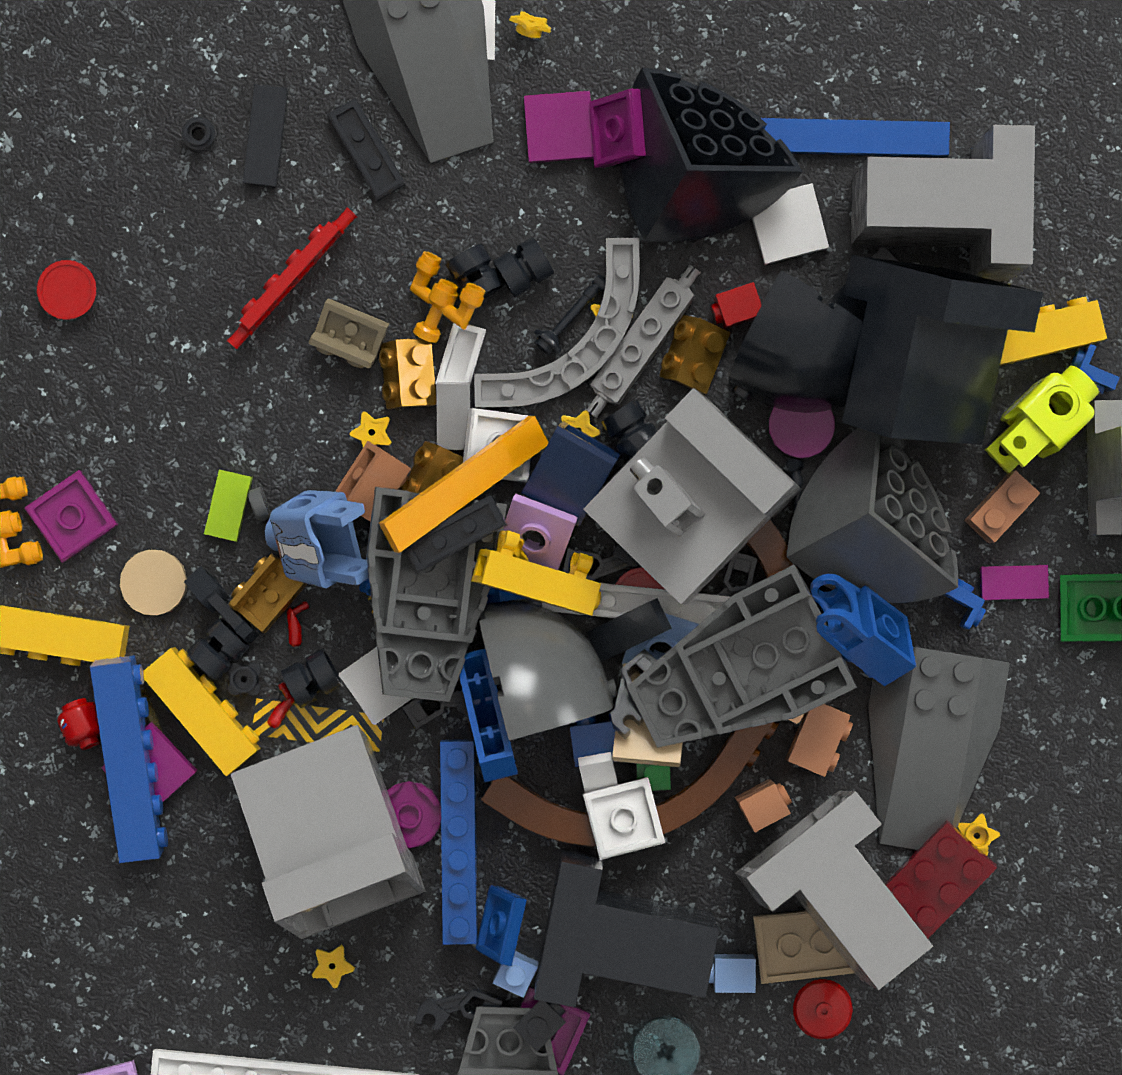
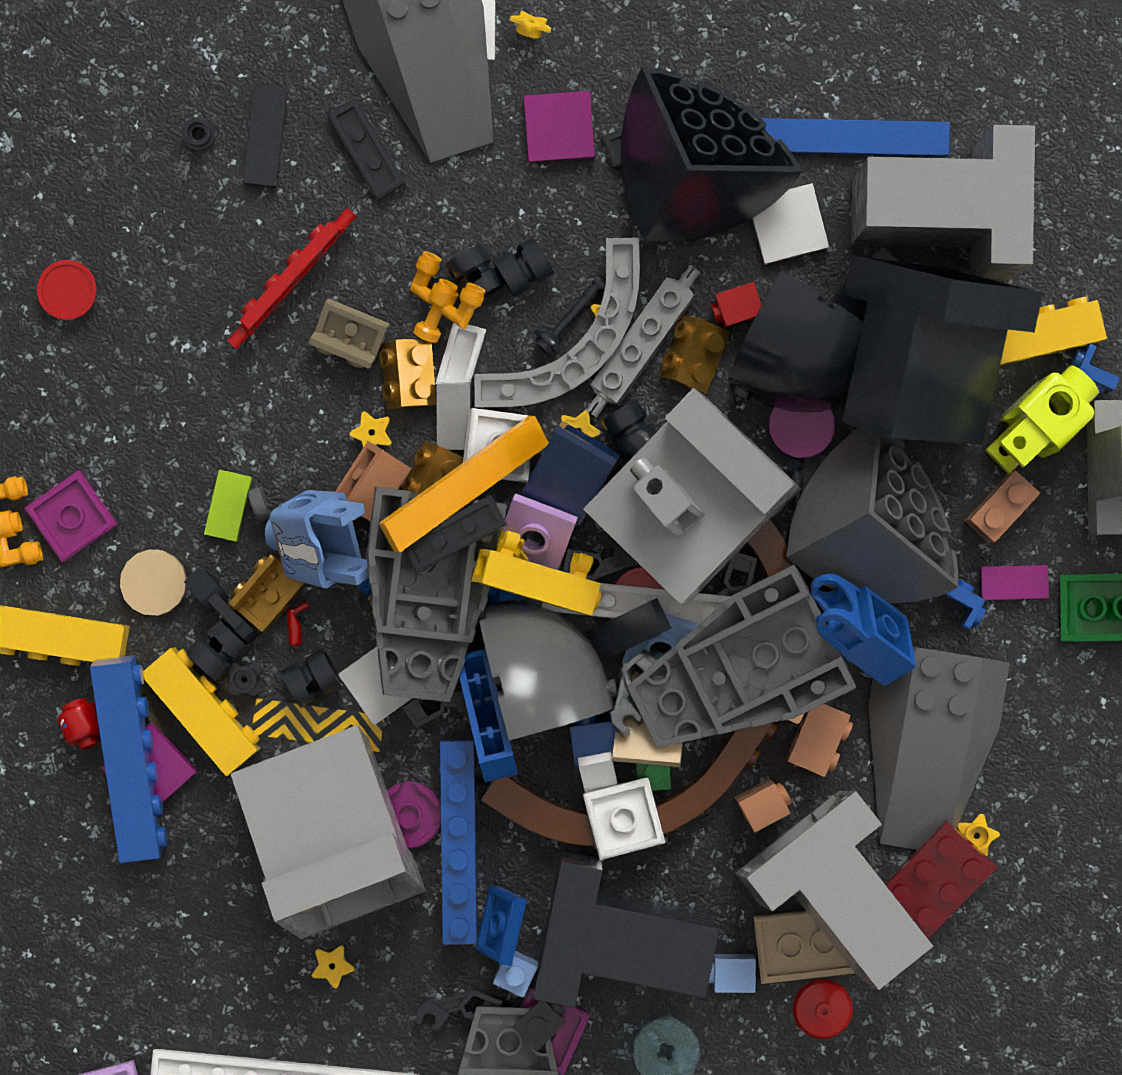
red piece [267,682,295,729] -> none
magenta tile [589,88,646,168] -> none

